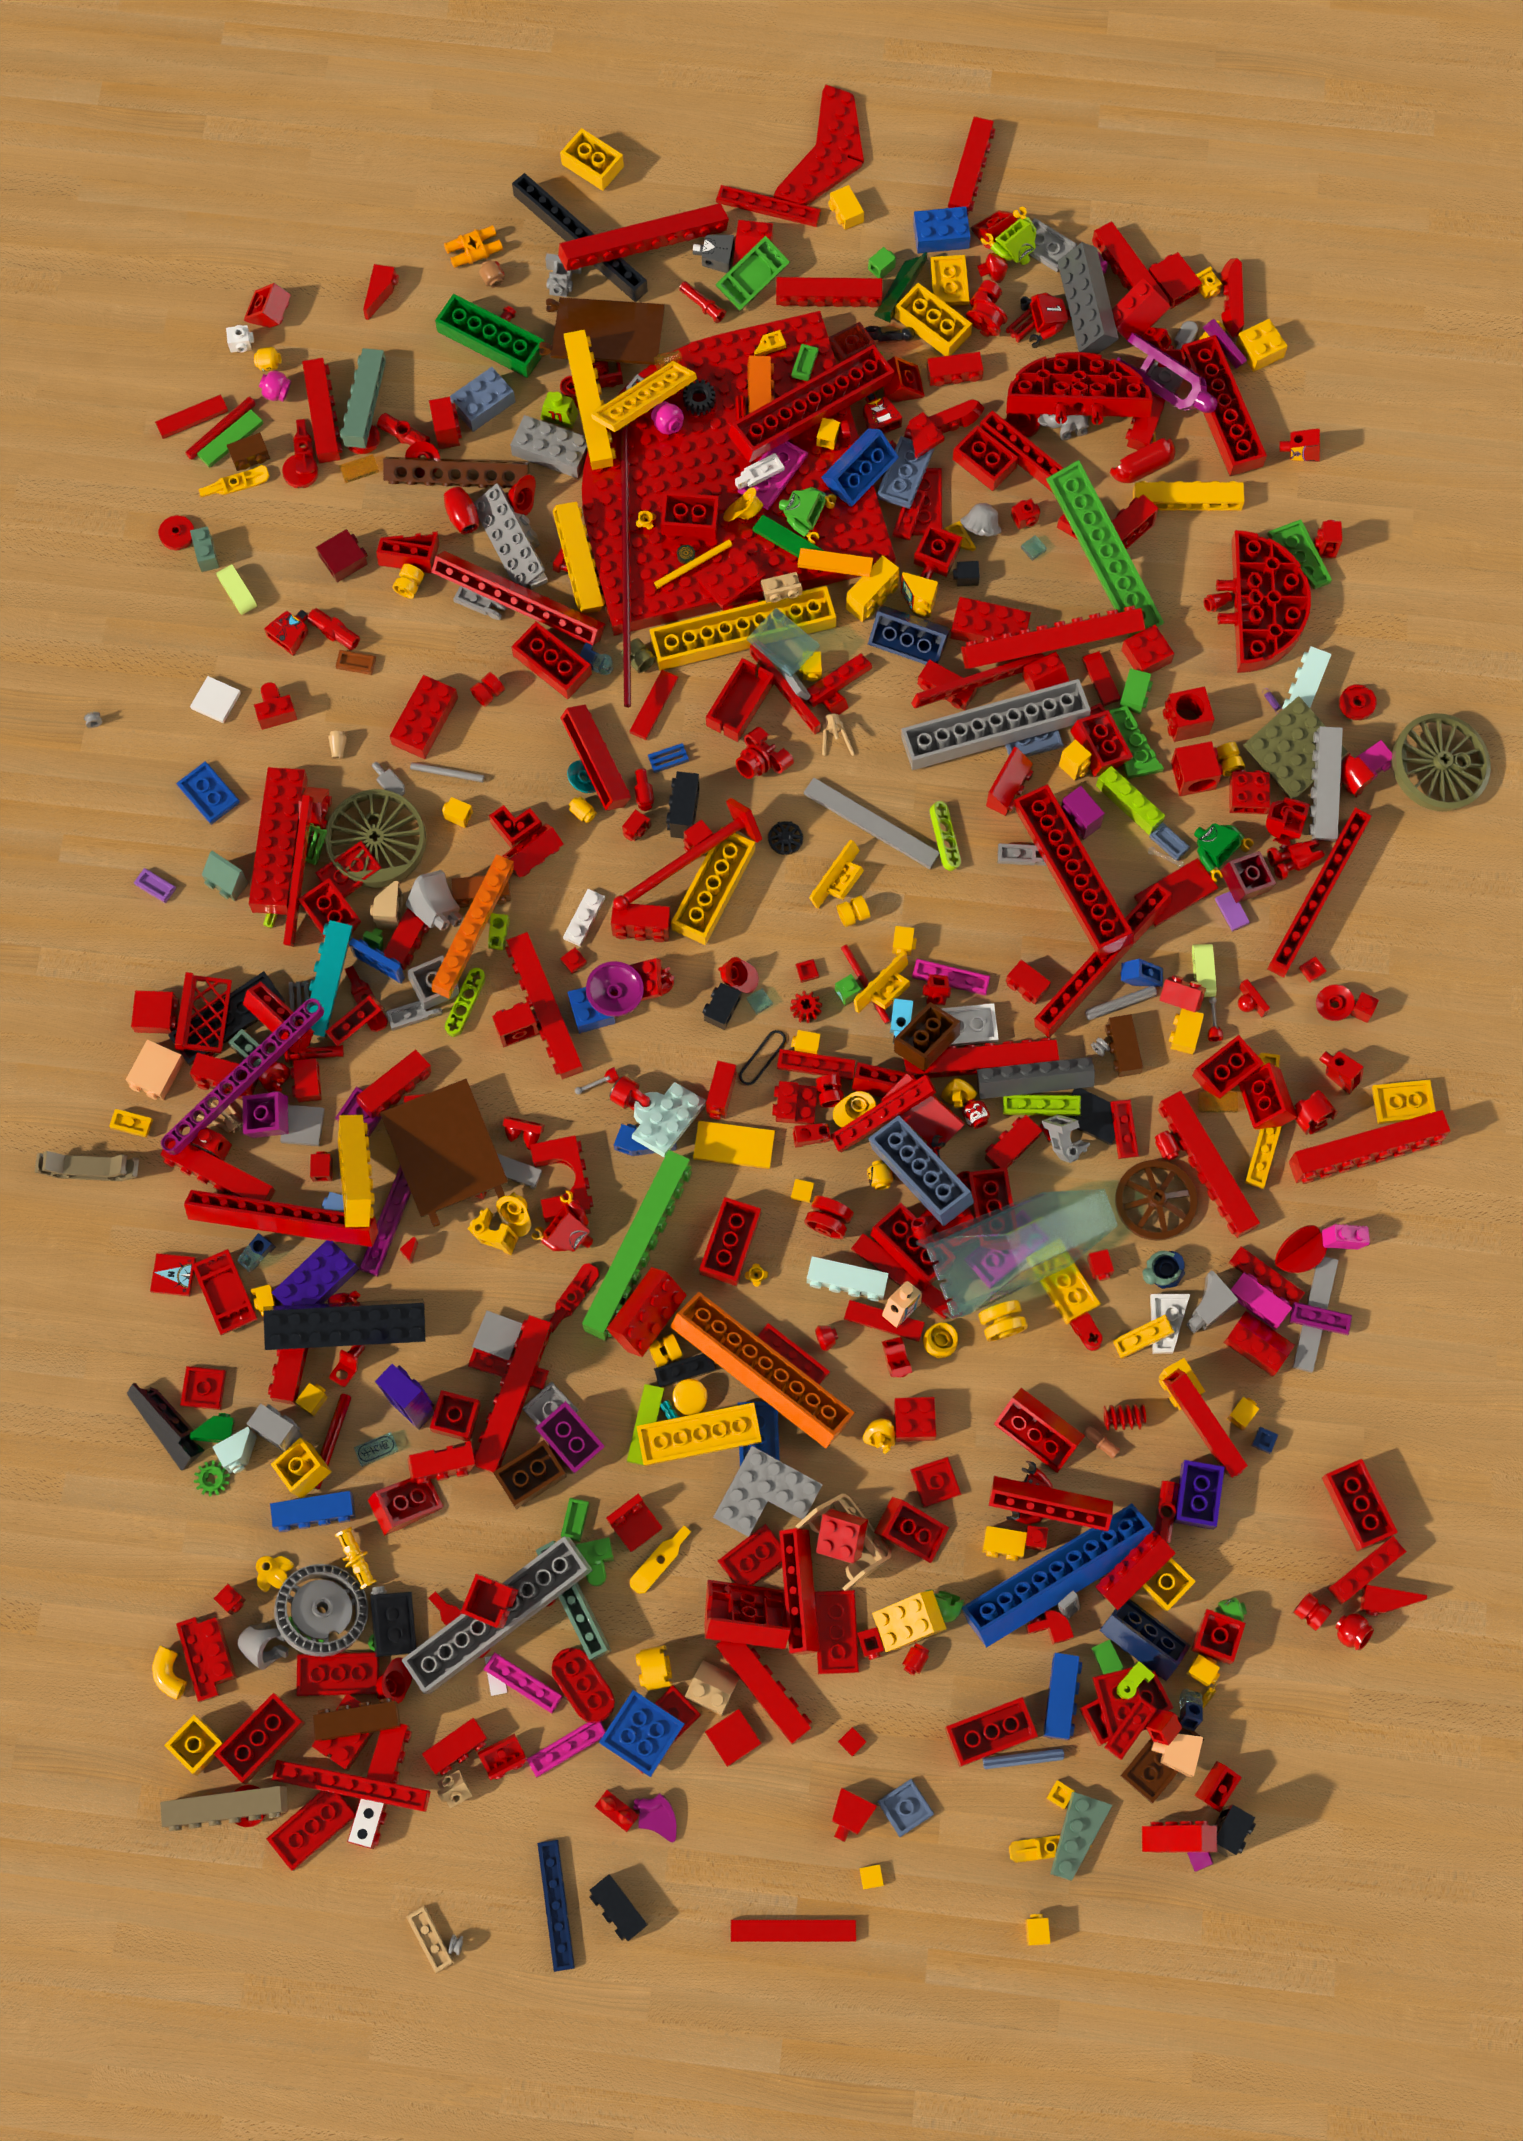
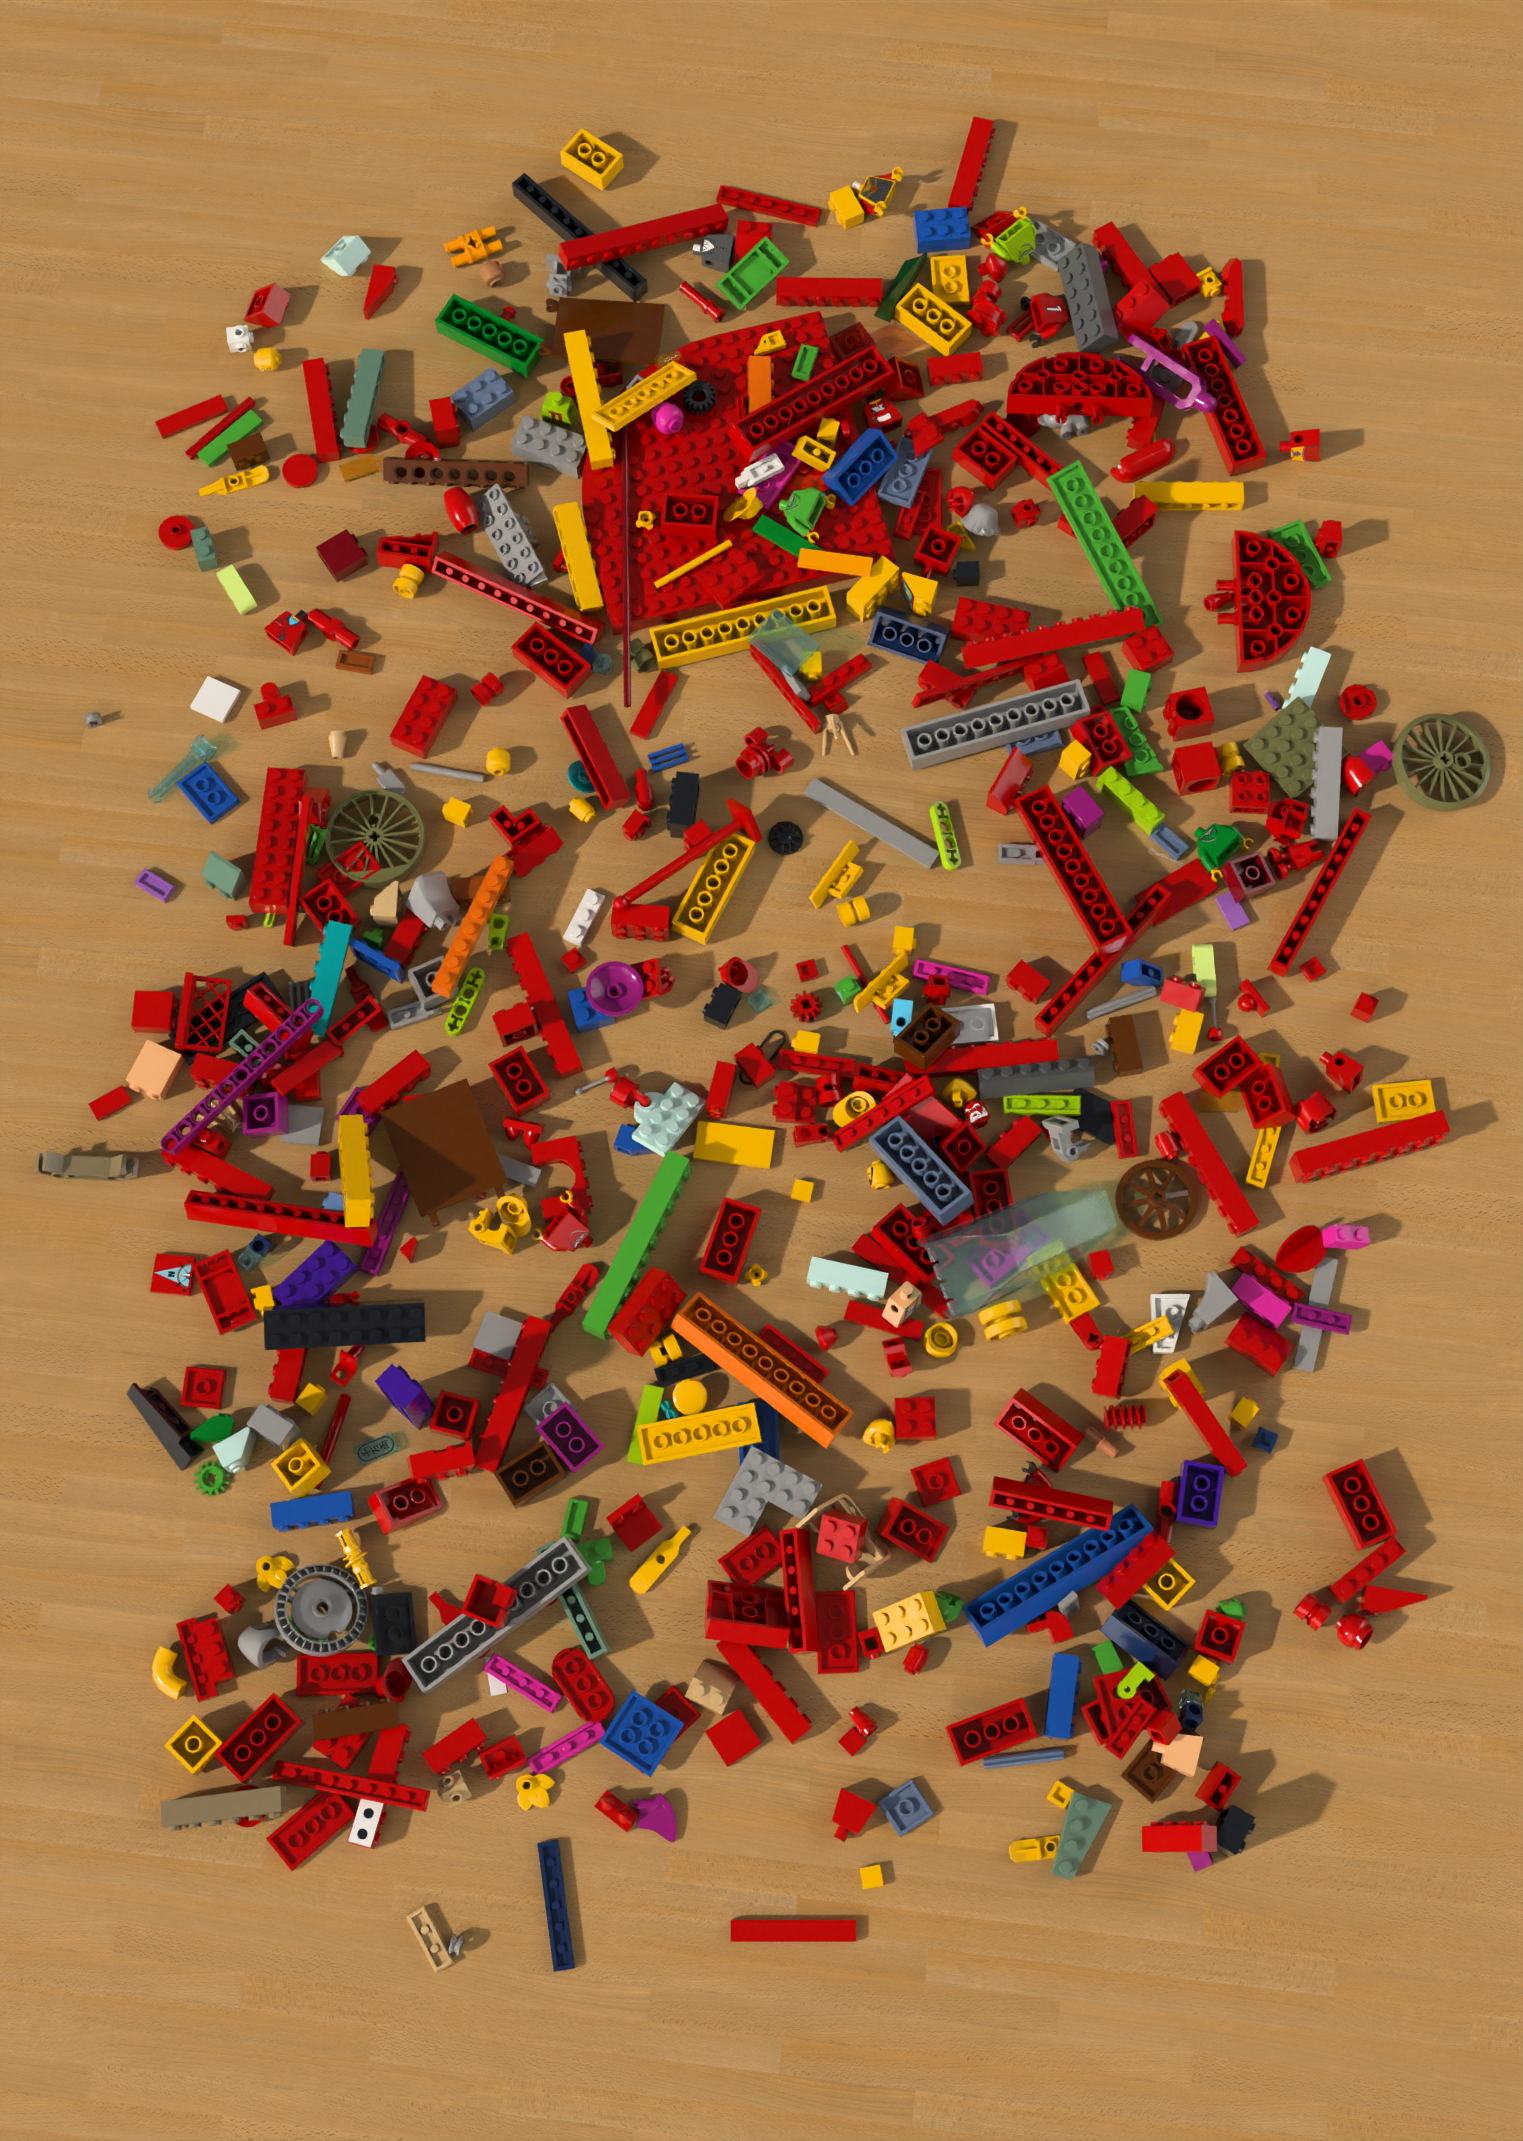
yellow plate [109,1109,153,1138] -> none
dark pink piece [259,370,291,402] -> none
red piece [293,419,315,475] -> none
light grey hinge [453,586,506,620] -> none
red piece [507,475,536,516] -> none
black brick [589,1874,648,1942] -> none
yellow brick [636,1645,672,1691] -> none
tile [677,545,695,564] -> none
red piece [706,658,774,742] -> none
tan bracket [761,572,802,603] -> none
red wing [774,84,864,206] -> none
red wheel [804,1196,854,1239] -> none
black piece [863,326,915,342] -> none
bright green brick [868,247,896,278] -> none
clear light blue tile [1021,535,1047,561] -> none
yellow brick [1025,1914,1050,1946] -> none
piece [1142,1251,1185,1289] -> none
yellow brick [1236,319,1288,372] -> none
red dish [1316,985,1355,1021] -> none
none -> red tile [88,1085,132,1122]
none -> clear light blue piece [148,735,217,803]
none -> red plate [226,915,248,931]
none -> red tile [270,1038,342,1097]
none -> light aqua slope [320,235,371,276]
none -> yellow head [486,747,511,776]
none -> red brick [488,1045,552,1118]
none -> yellow plate [516,1773,555,1811]
none -> red brick [734,1042,776,1090]
none -> yellow brick [791,435,836,472]
none -> red cone [849,1706,878,1738]
none -> torso [851,167,904,218]
none -> red slope [939,1120,987,1174]
none -> red piece [946,486,975,518]
none -> red brick [1091,1335,1133,1400]

